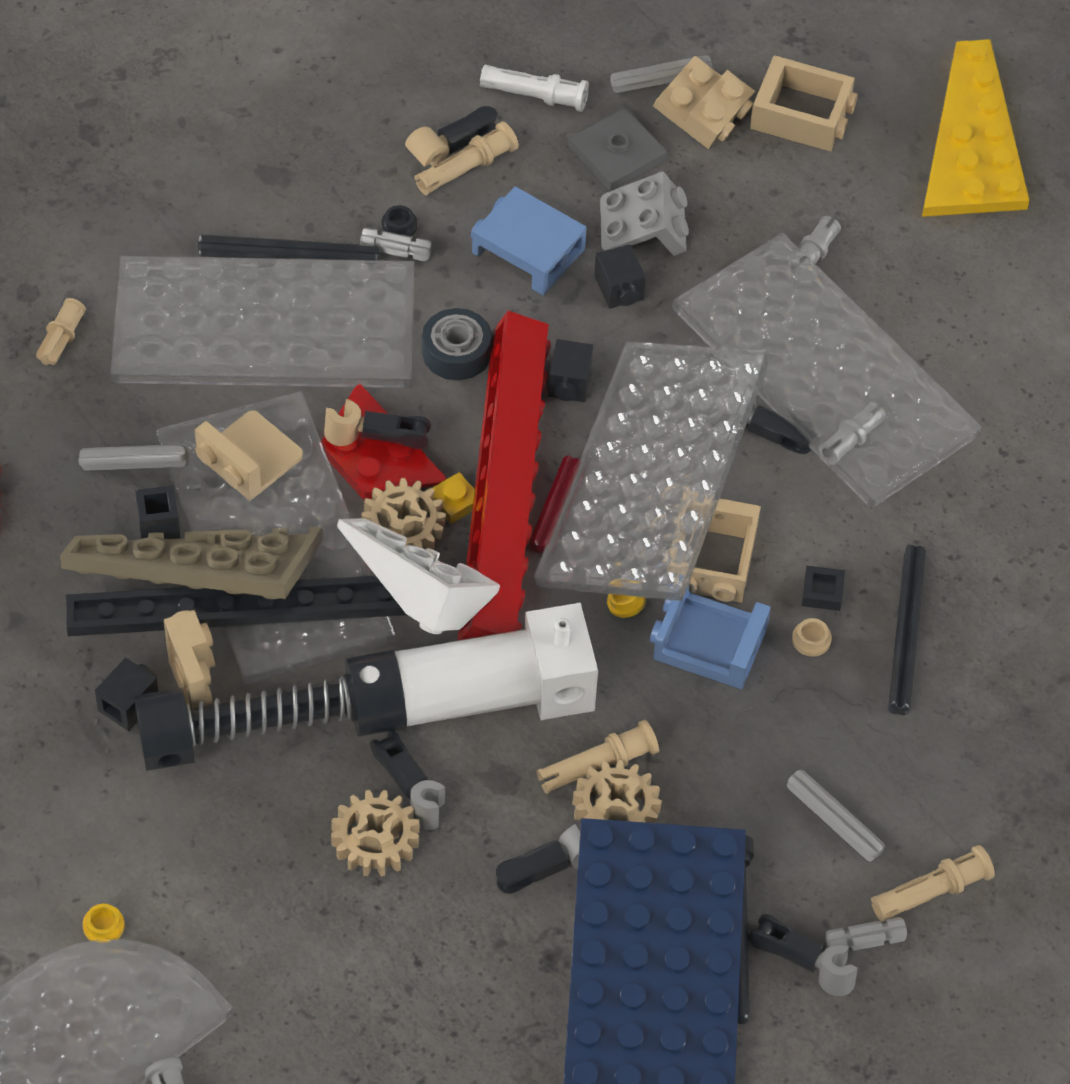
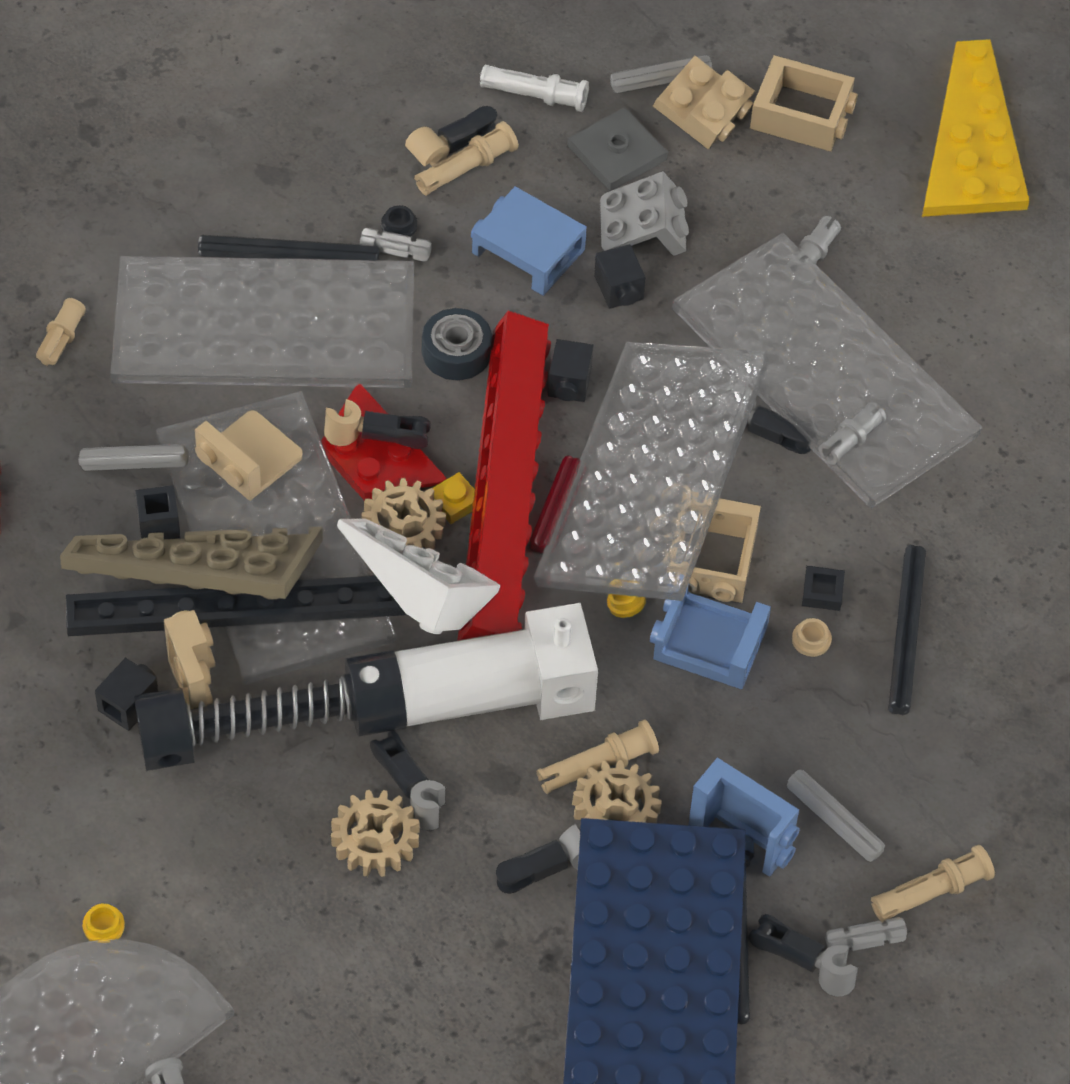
none -> medium blue panel [688,757,800,877]

